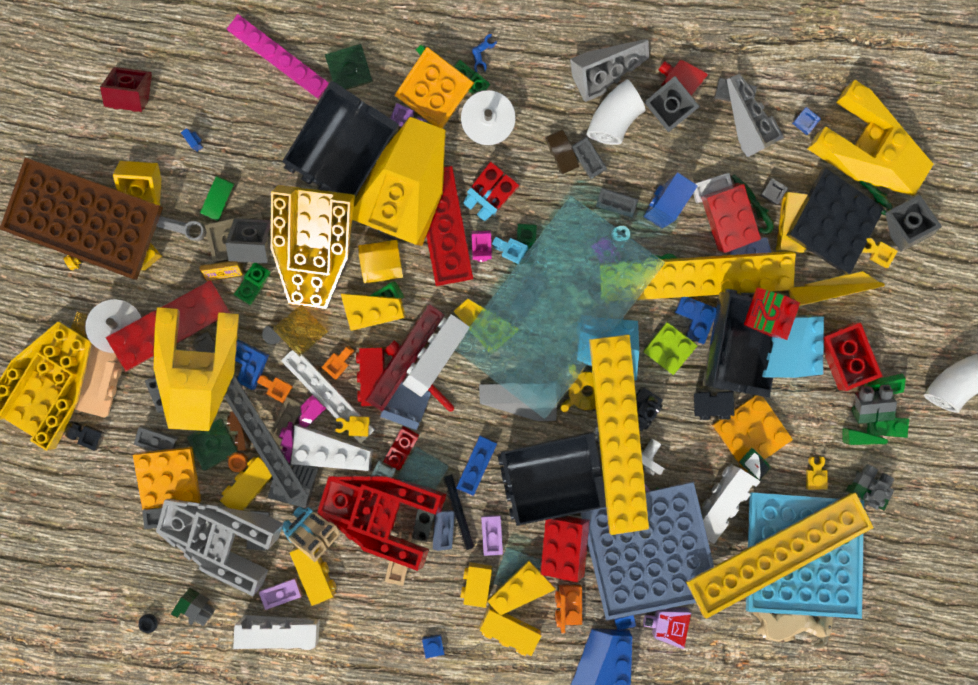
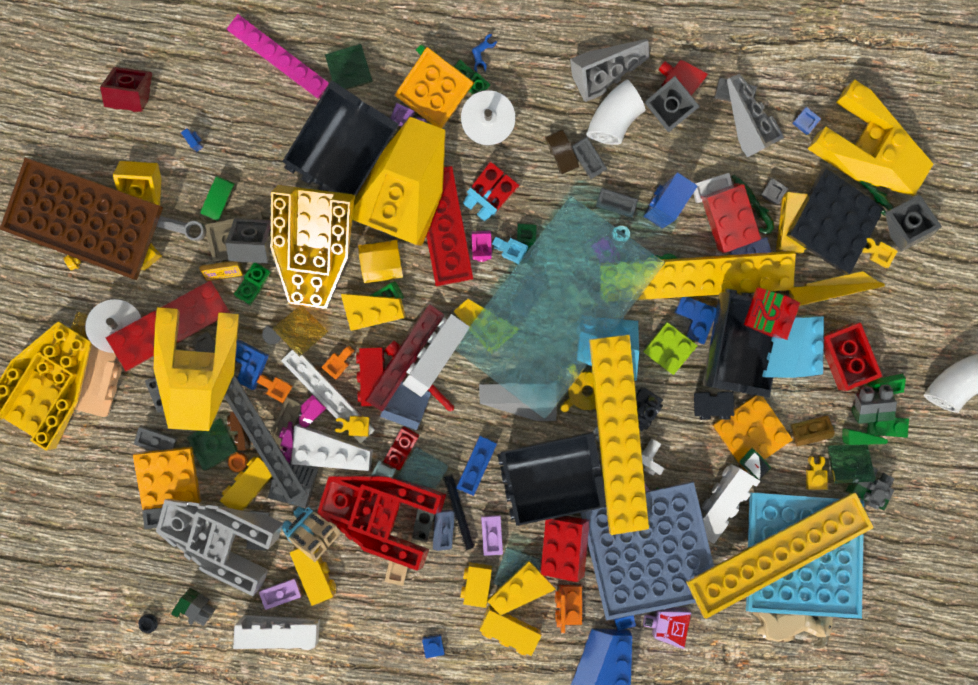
black plate [64,421,104,451] -> none
none -> pearl gold slope [791,415,835,447]
none -> clear green tile [827,445,876,484]

